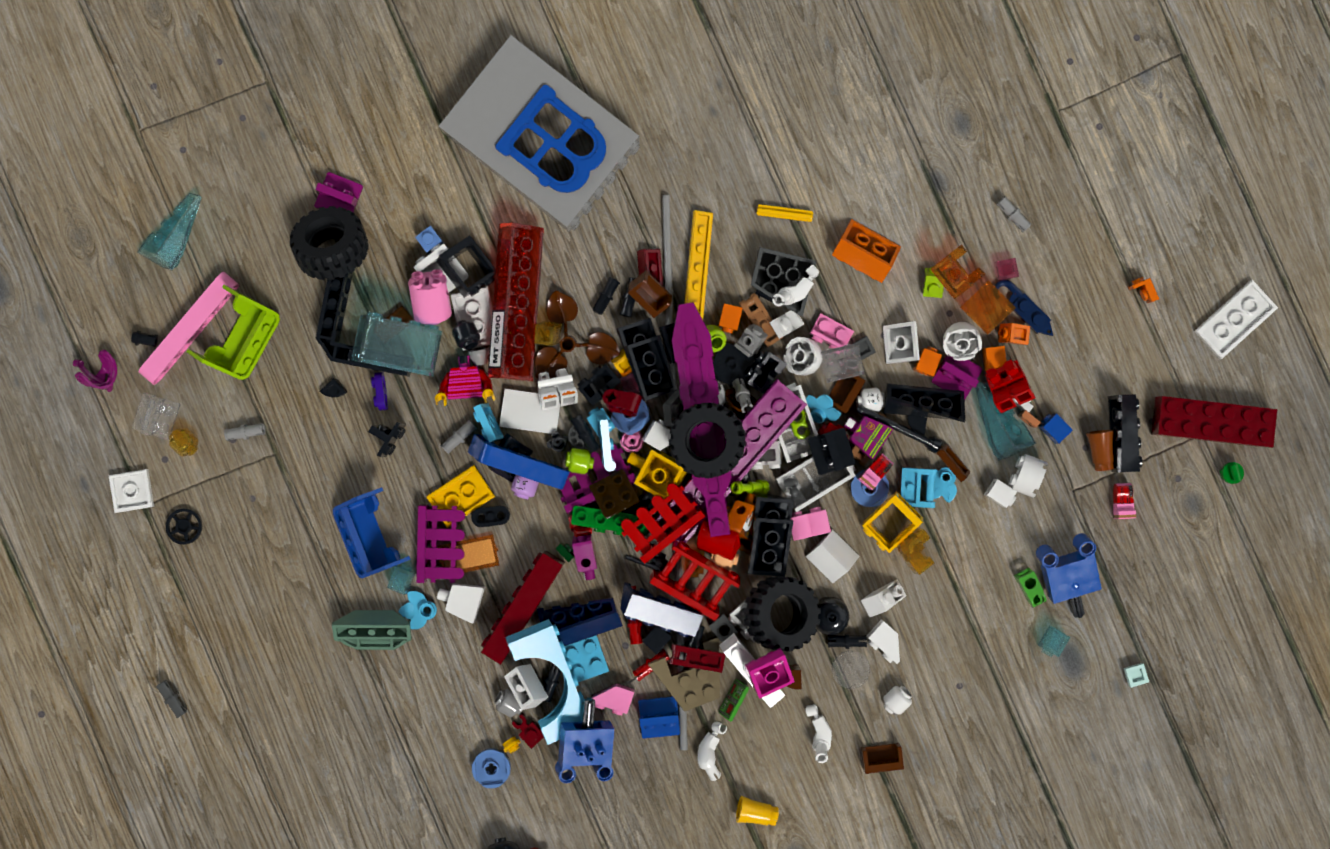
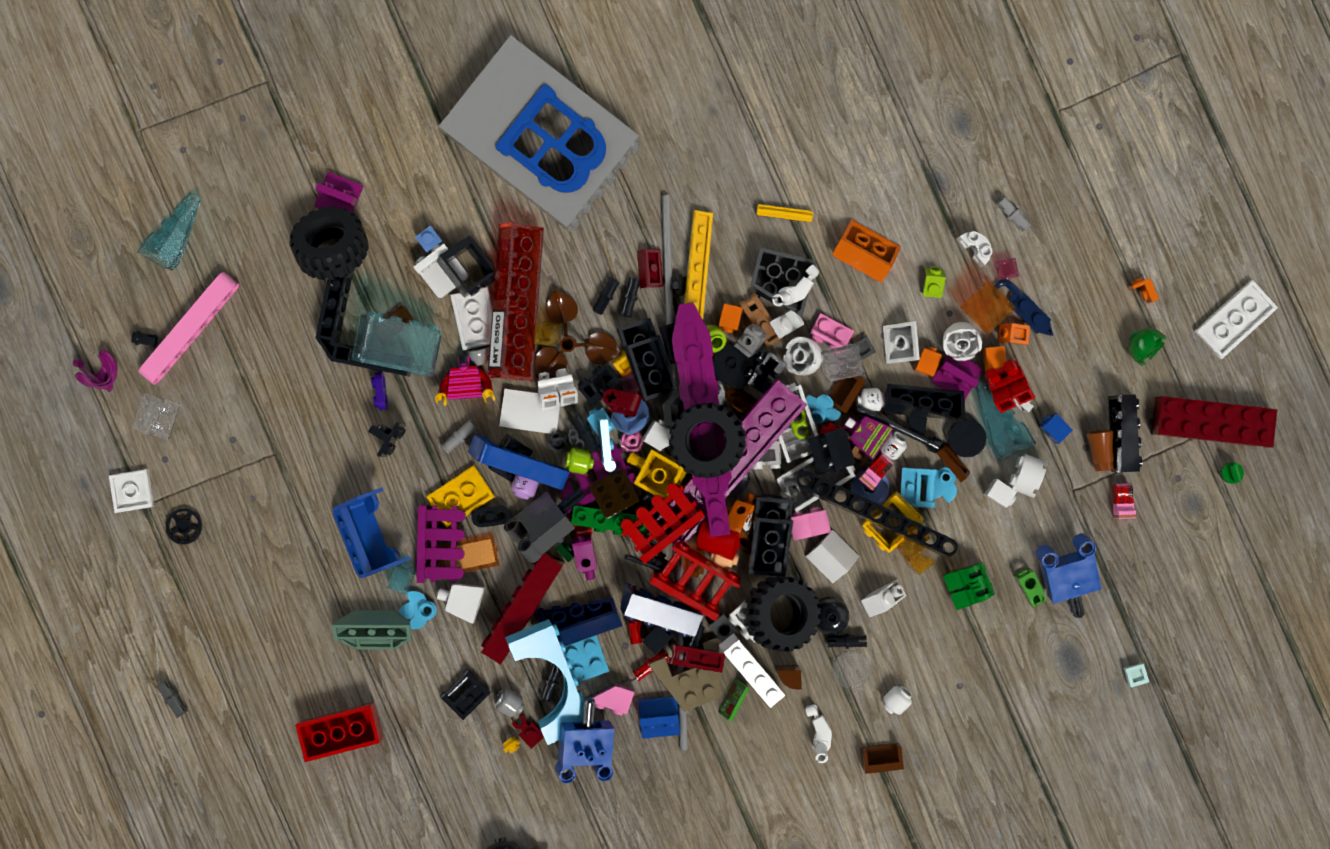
clear yellow head [169,428,198,457] -> none
lime windscreen [187,285,280,380] -> none
light grey pin [224,423,266,441] -> none
black tile [319,378,348,398] -> none
bright pink cylinder [408,269,452,325] -> none
black head [452,320,480,350] -> none
medium blue plate [472,748,511,788] -> none
medium azure plate [473,403,504,442] -> none
white brick [504,664,548,710] -> none
reddish brown panel [628,270,672,318] -> none
white arm [697,722,727,781] -> none
lime piece [731,480,769,495] -> none
light grey pin [732,378,753,413] -> none
yellow plant [736,795,779,826] -> none
dark pink brick [744,648,795,699] -> none
white slope [867,619,900,664] -> none
clear orange panel [931,244,985,299] -> none
nougat tile [1018,410,1041,428] -> none
clear light blue brick [1038,626,1070,658] -> none
none -> red brick [295,702,384,762]
none -> black plate [440,668,491,720]
none -> dark grey piece [503,489,585,563]
none -> black plant [671,274,687,296]
none -> black beam [796,471,958,558]
none -> white head [879,431,907,460]
none -> green hips [943,562,995,611]
none -> black tile [947,419,987,457]
none -> white cylinder [956,231,992,268]
none -> green cylinder [1129,328,1167,366]

